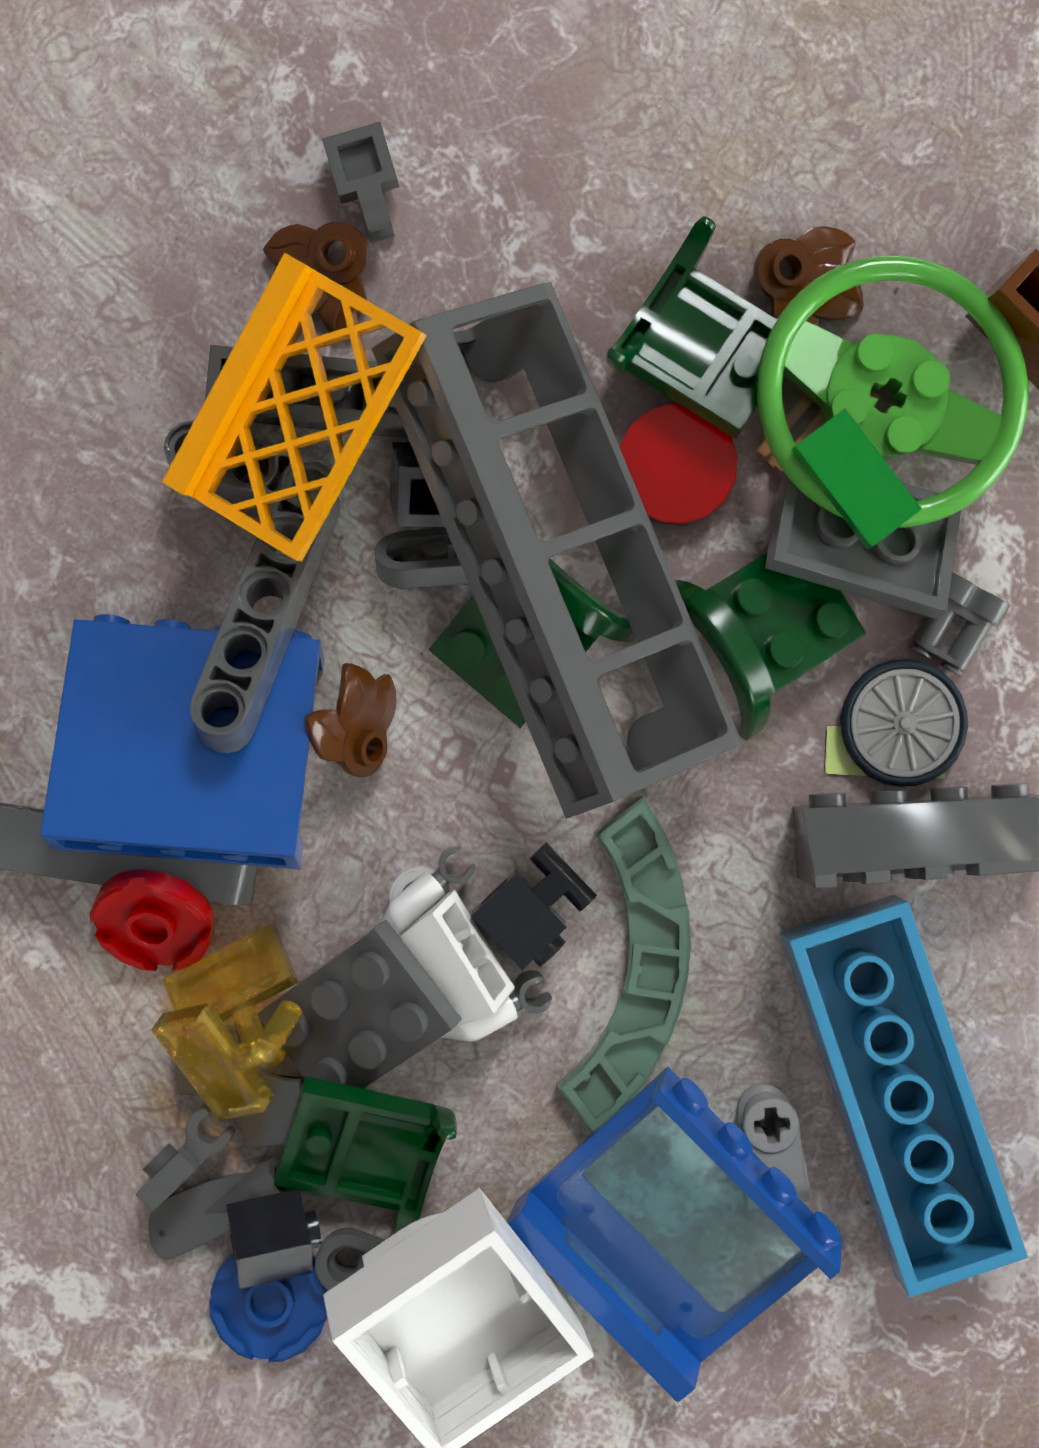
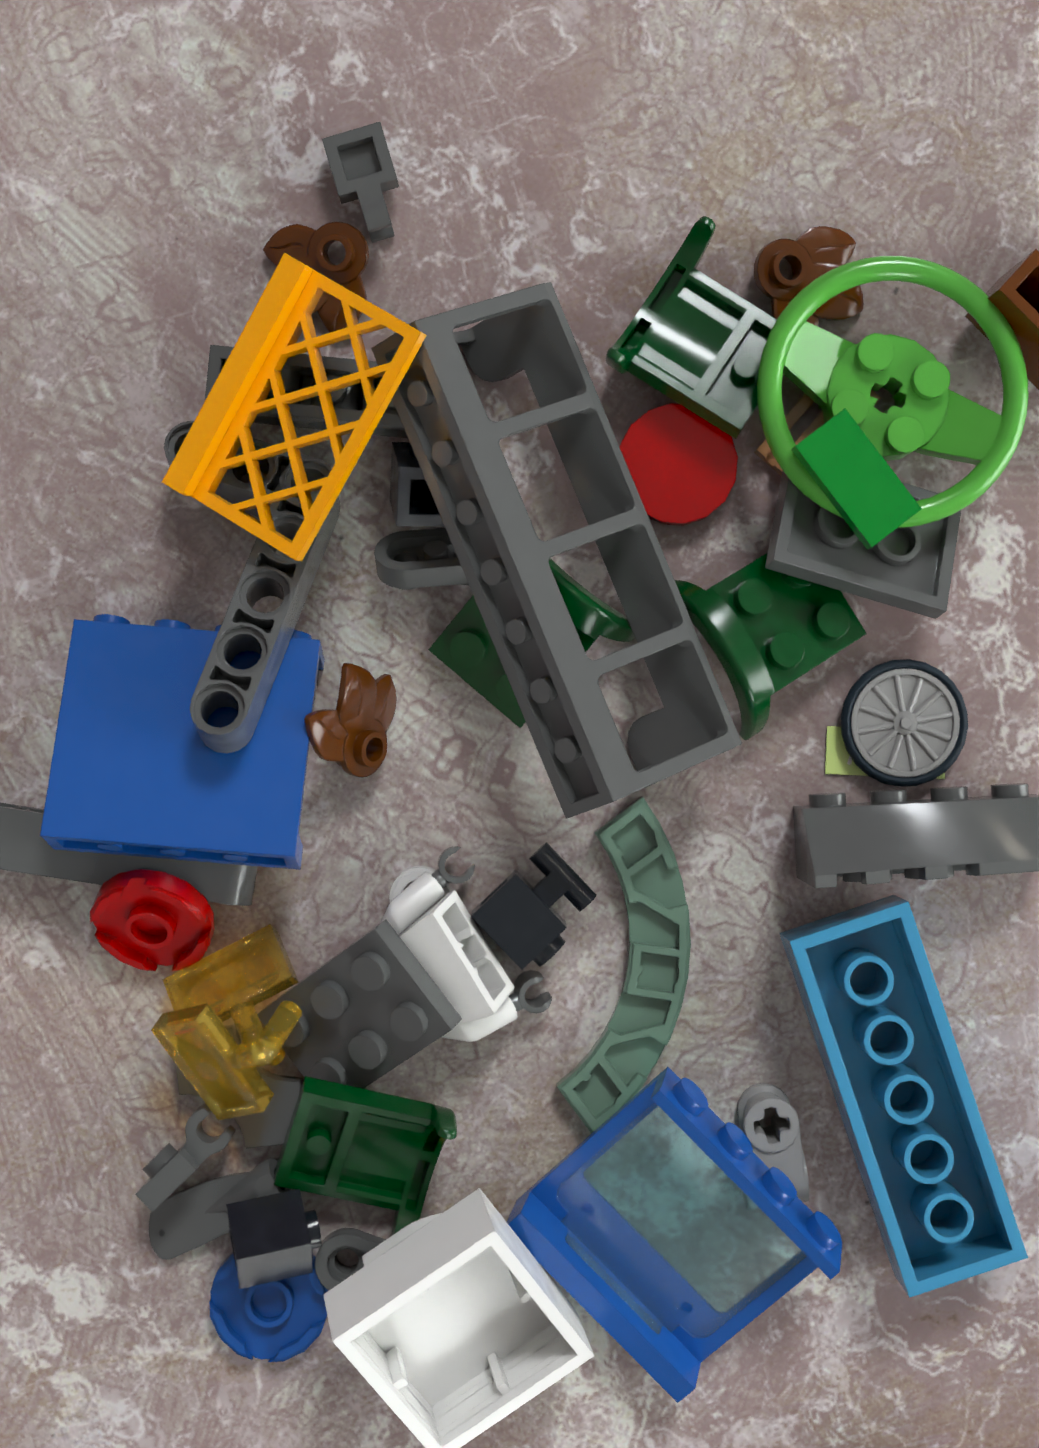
dark grey piece [909,572,1010,677] -> none

